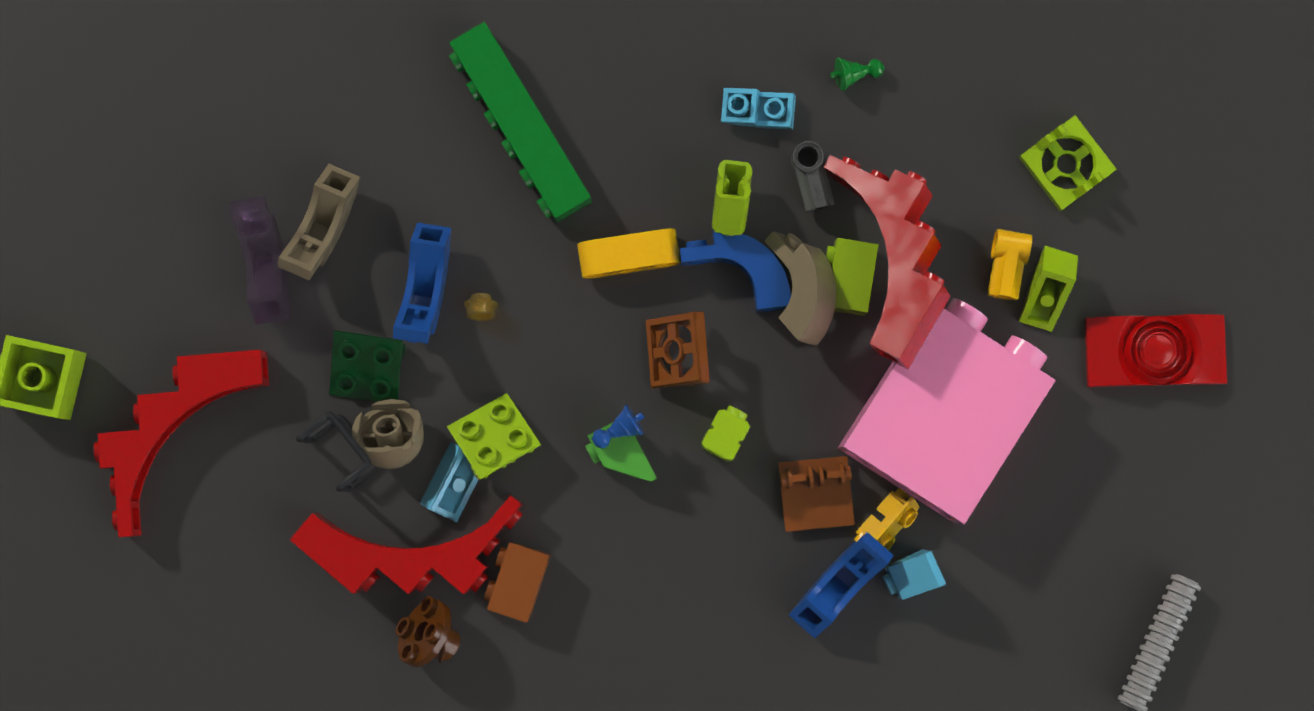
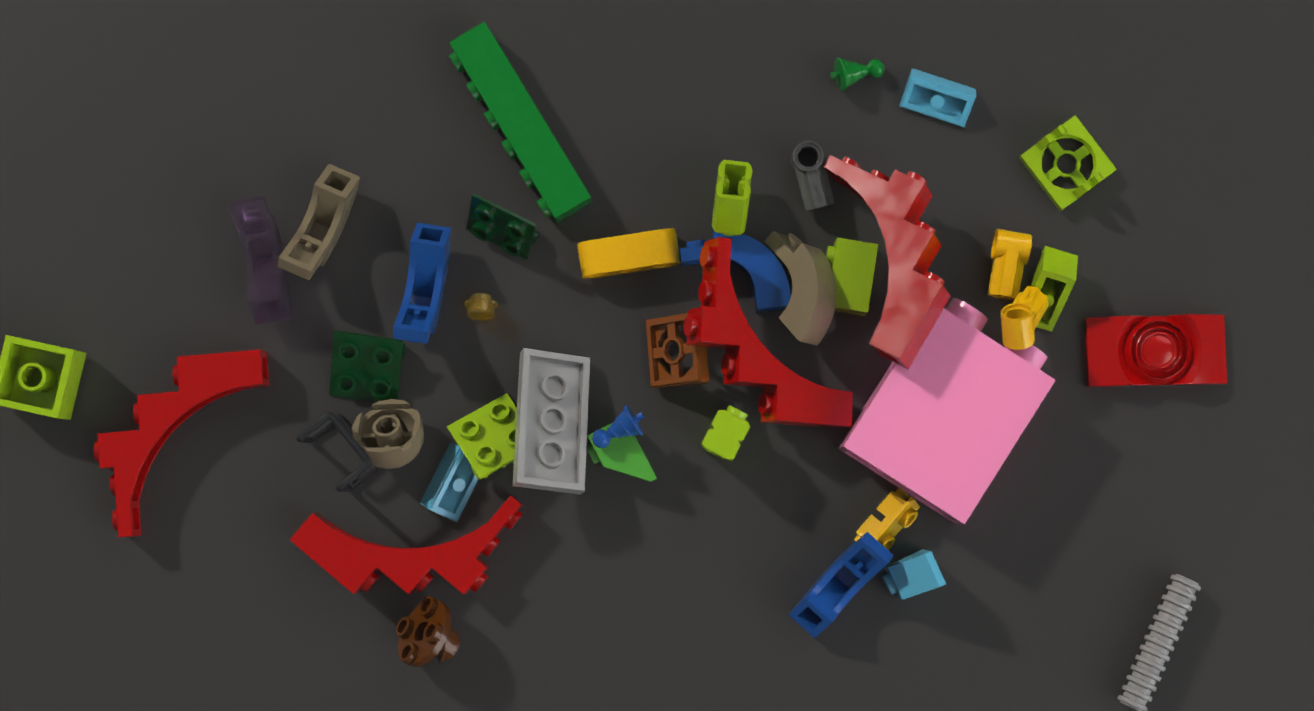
dark orange brick [484,542,551,623] -> none
medium azure slope [721,88,796,130] -> none
dark orange hinge [778,456,855,532] -> none
none -> dark green hinge [466,193,540,260]
none -> light grey plate [513,348,590,494]
none -> red arch [683,237,853,429]
none -> medium azure slope [899,69,976,128]
none -> yellow piece [1001,286,1048,350]

